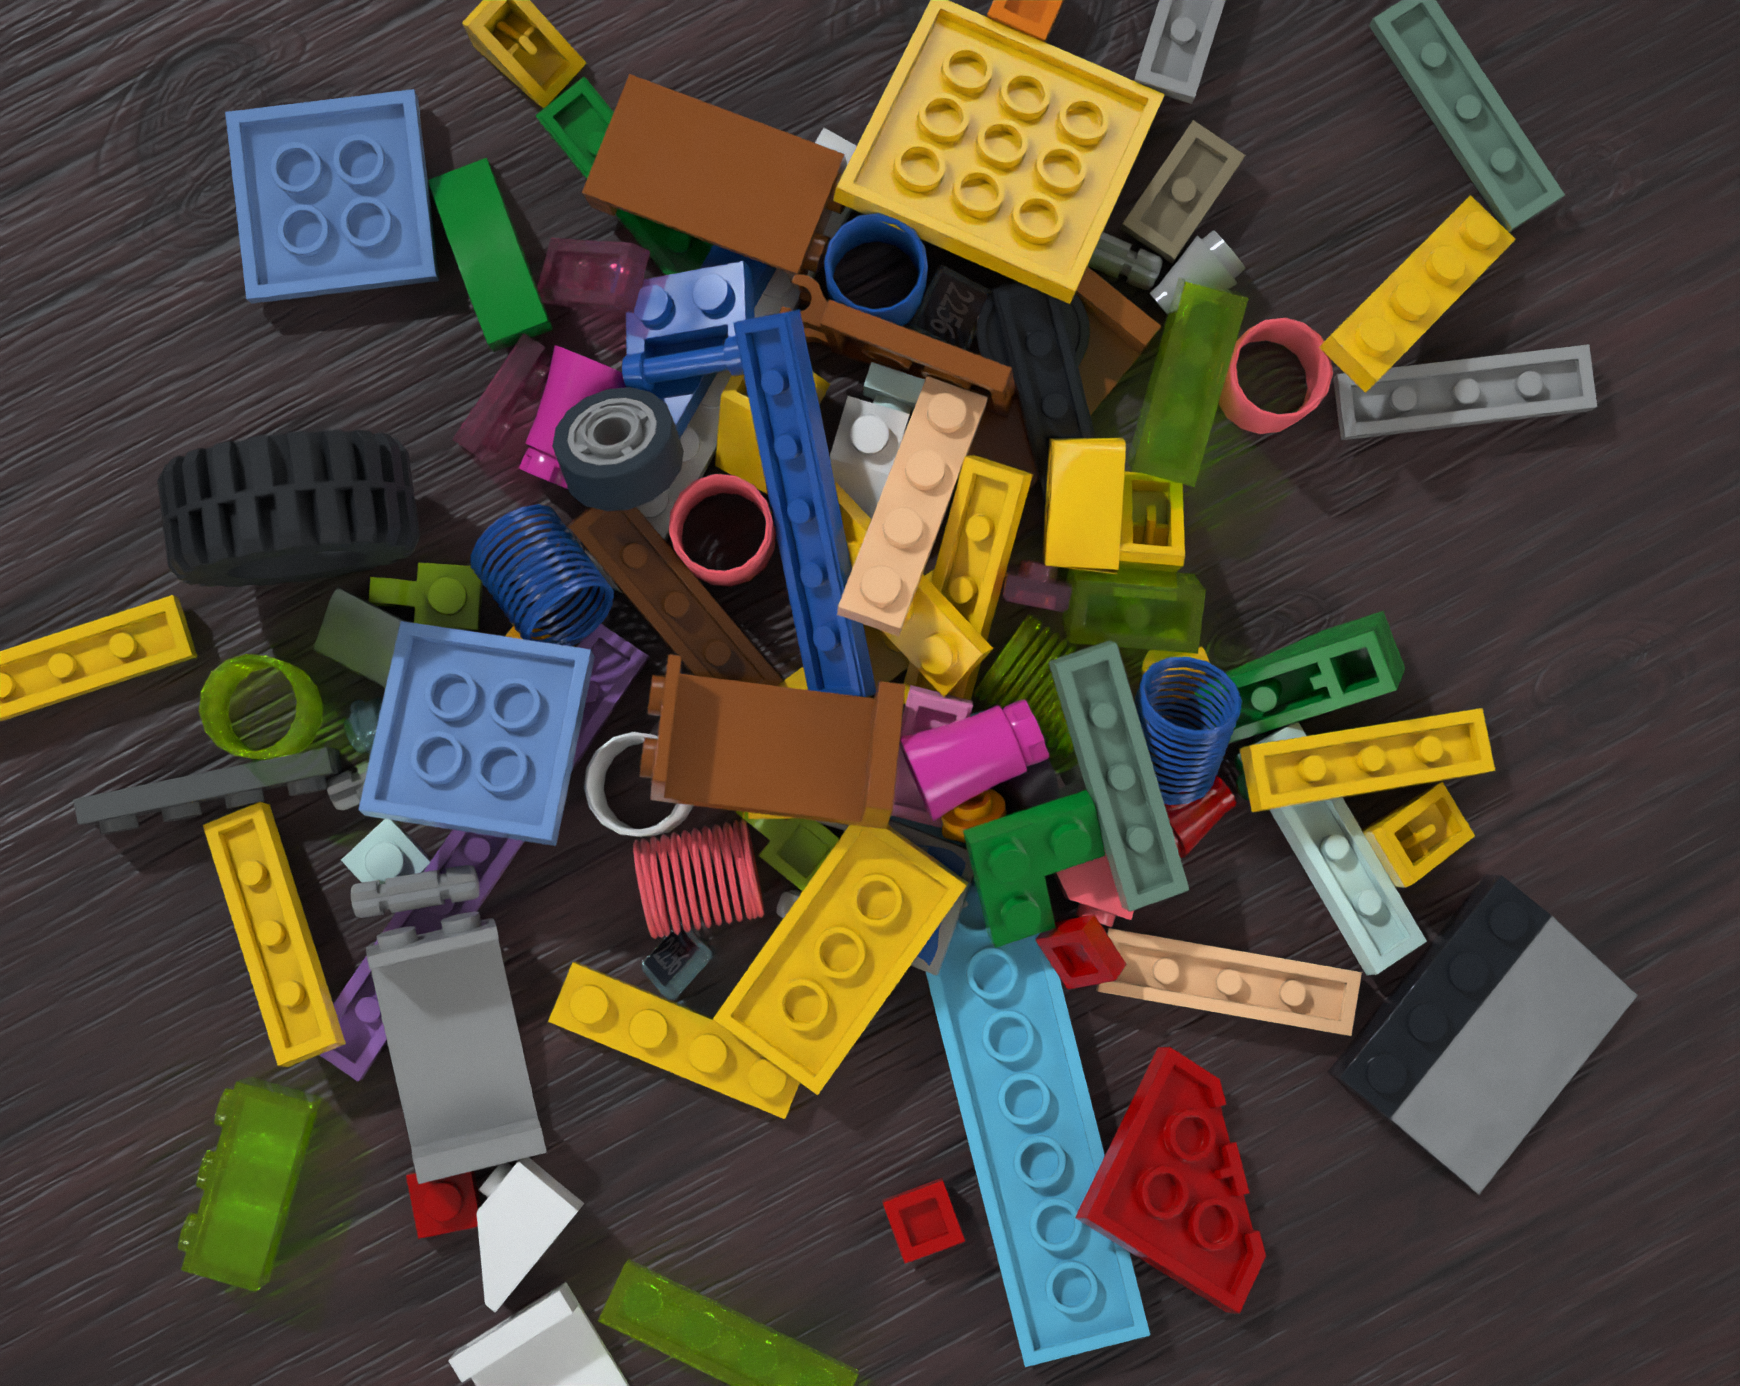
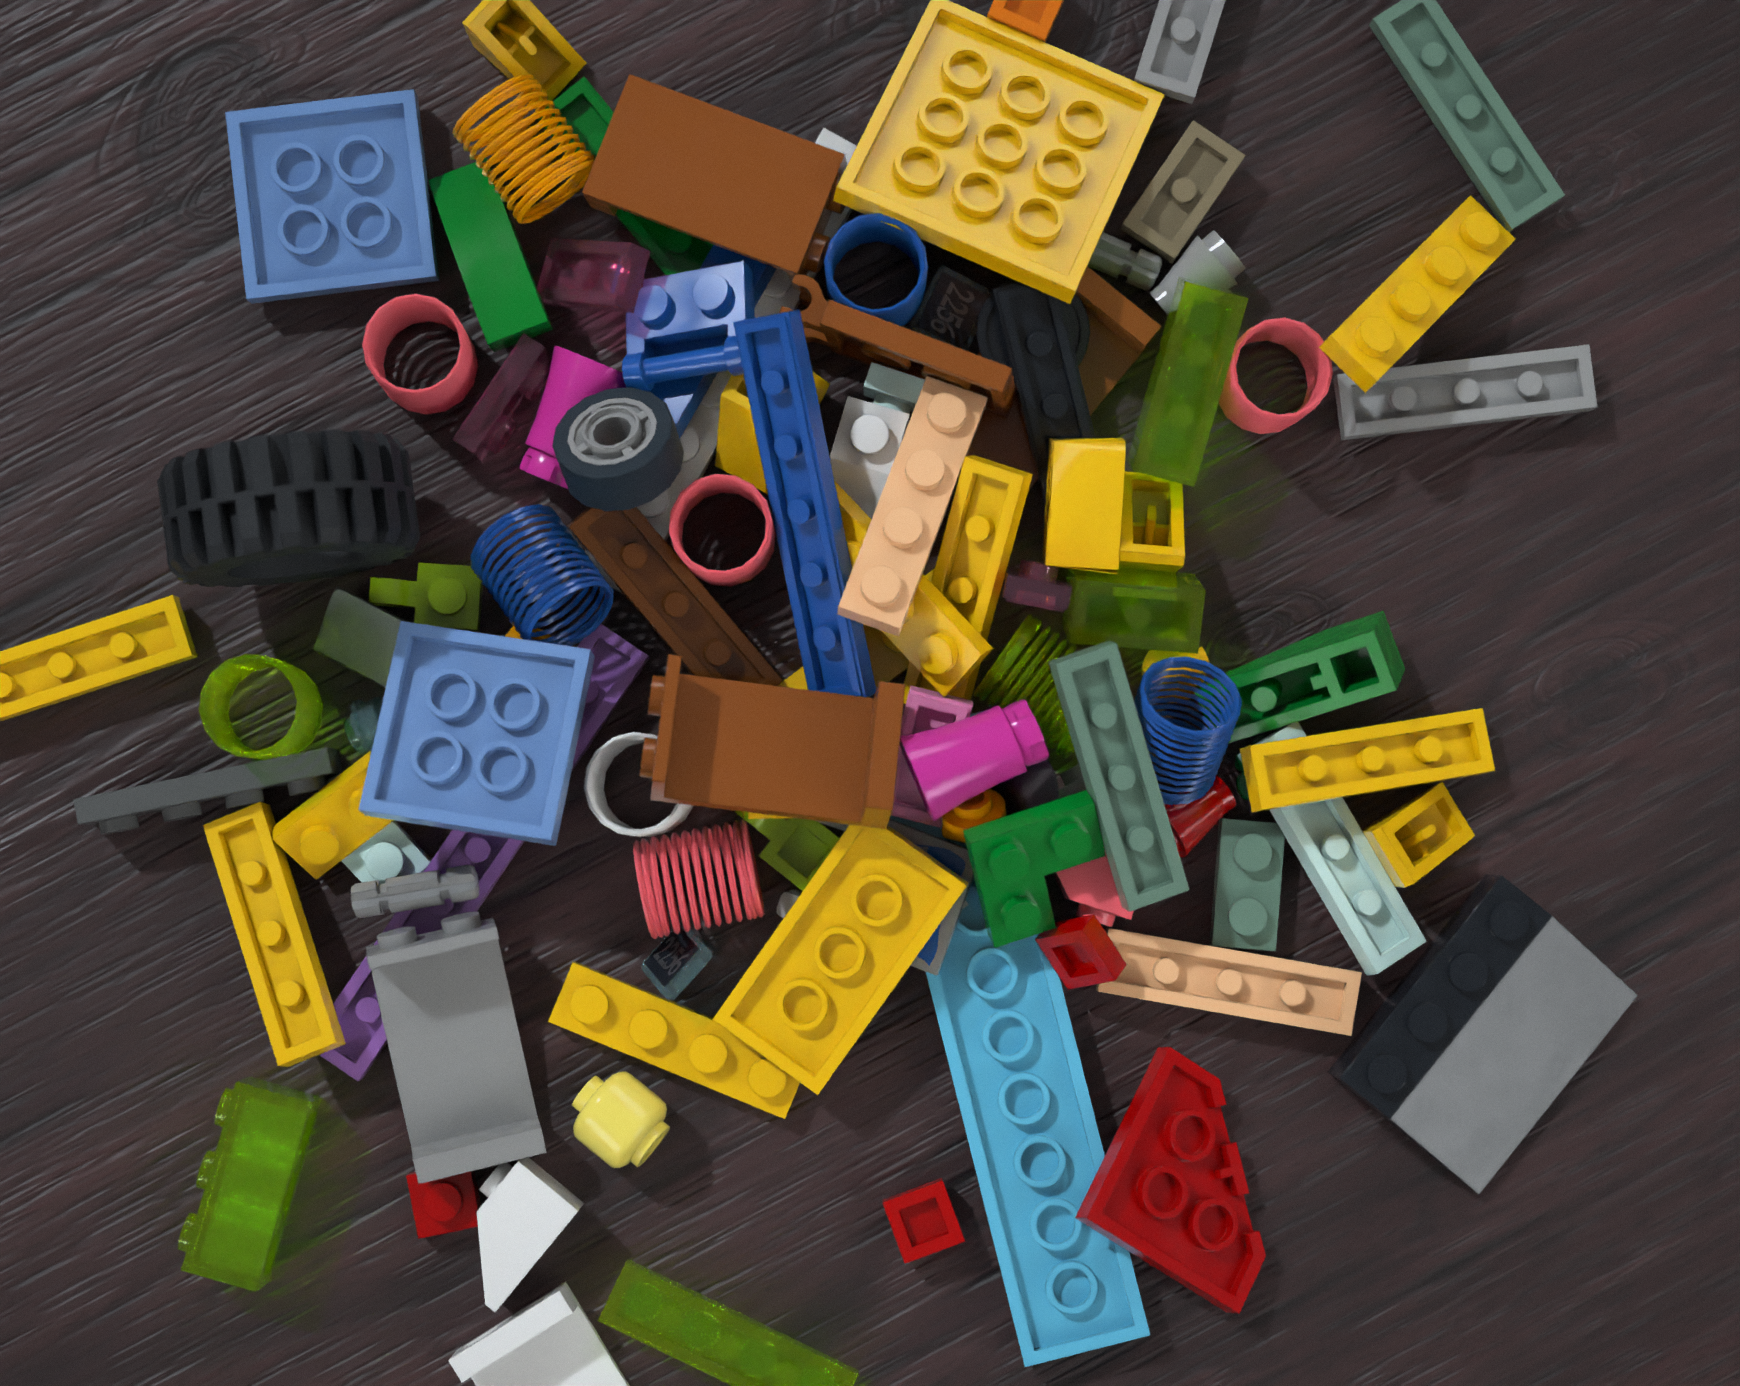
none -> yellow plate [272,751,393,880]
none -> coral piece [362,294,478,415]
none -> light orange piece [452,74,595,224]
none -> light yellow head [572,1072,670,1168]
none -> sand green plate [1209,818,1285,951]

